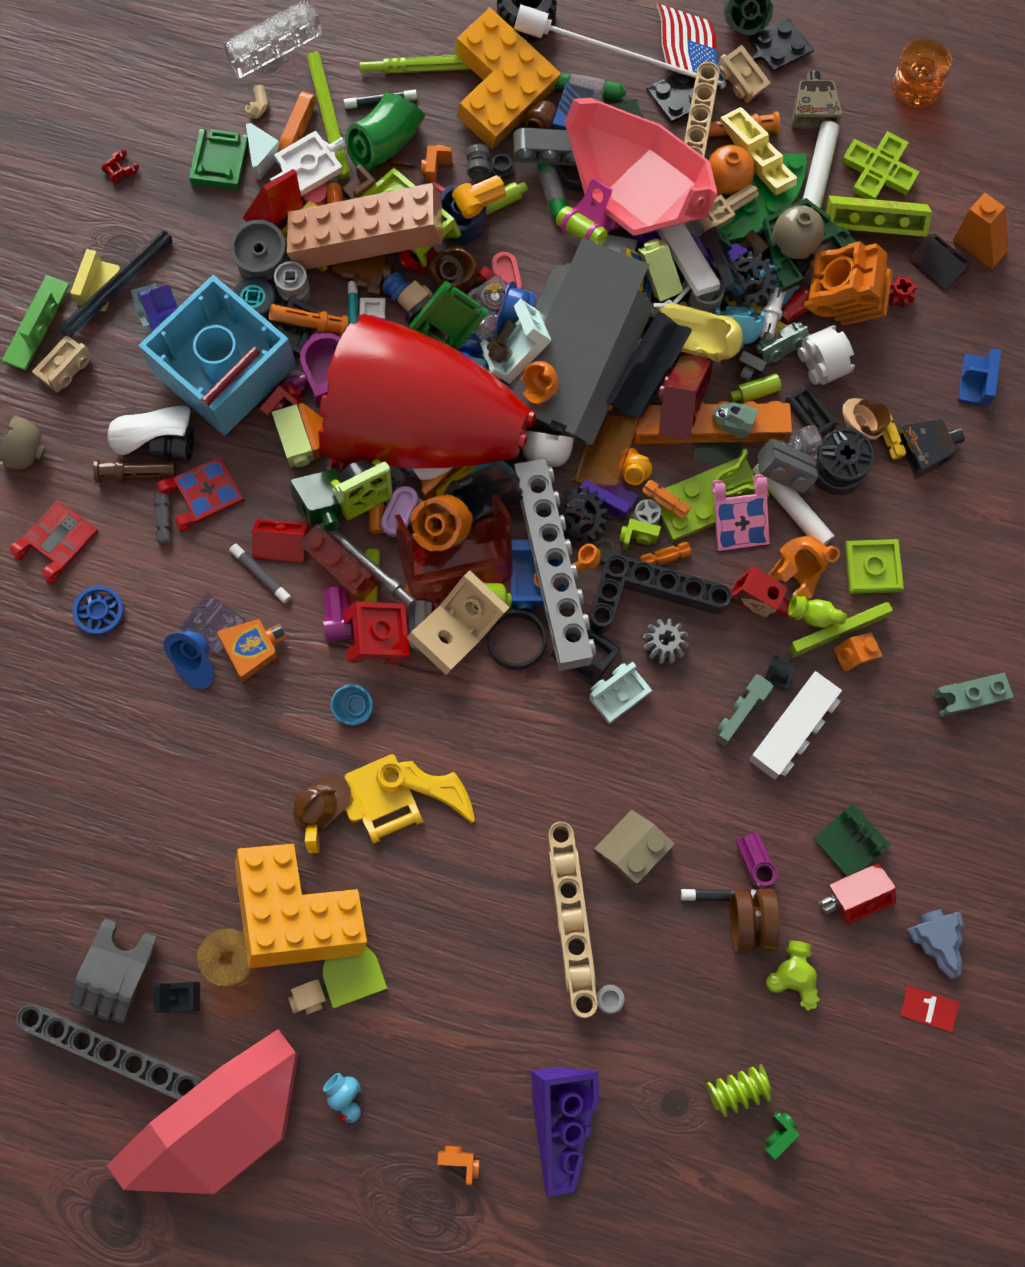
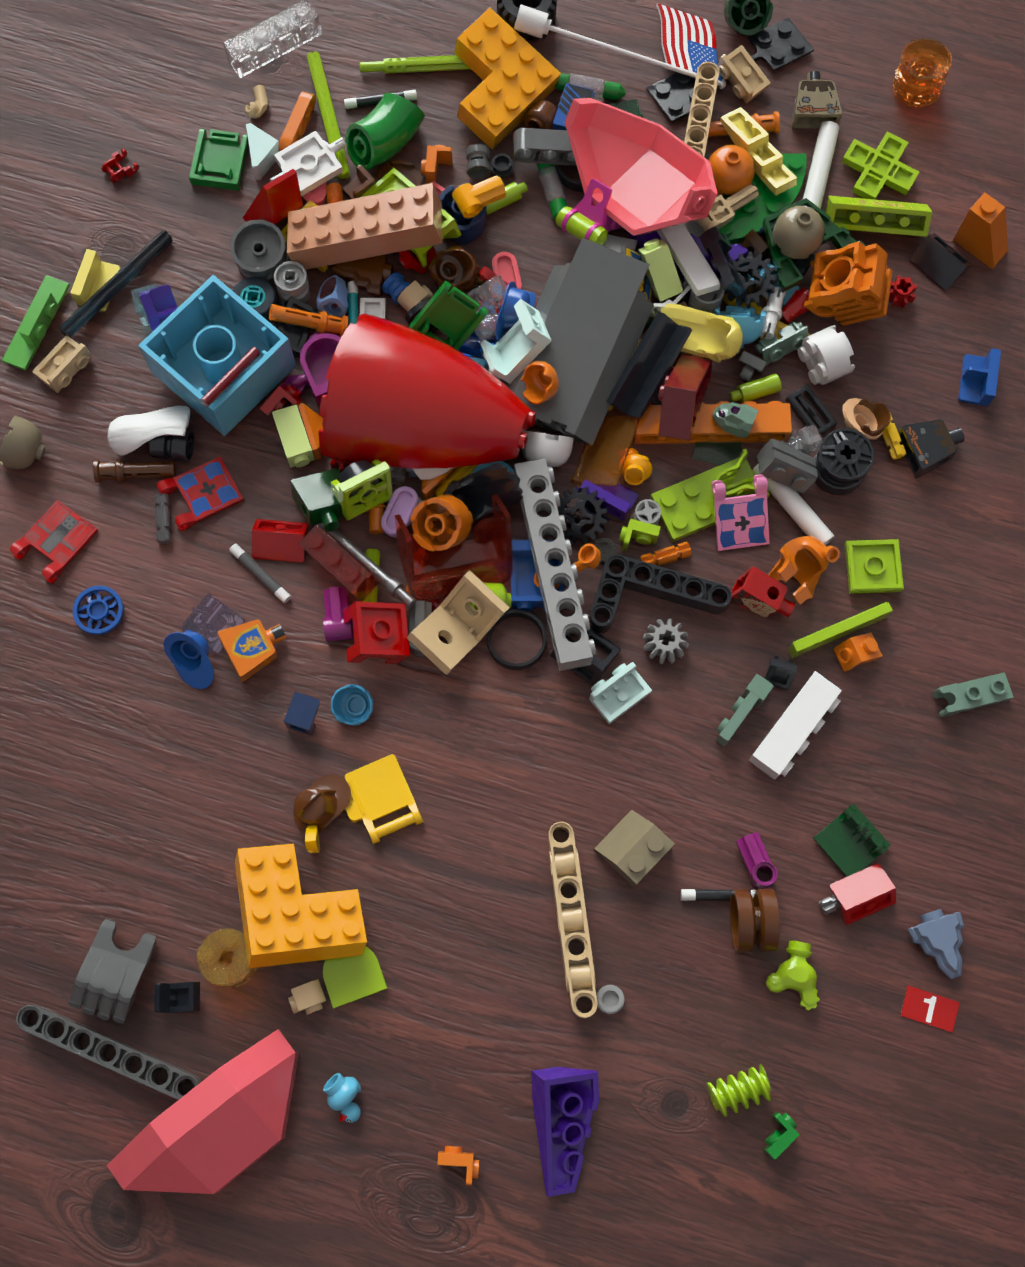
yellow piece [376,761,475,823] -> none
tile [480,283,506,311] -> none
dark brown plate [486,319,517,363] -> none
orange axle [642,480,691,519] -> none
lime animal [788,595,847,629] -> none
none -> dark blue panel [284,692,320,736]
none -> medium blue rock [317,275,348,317]

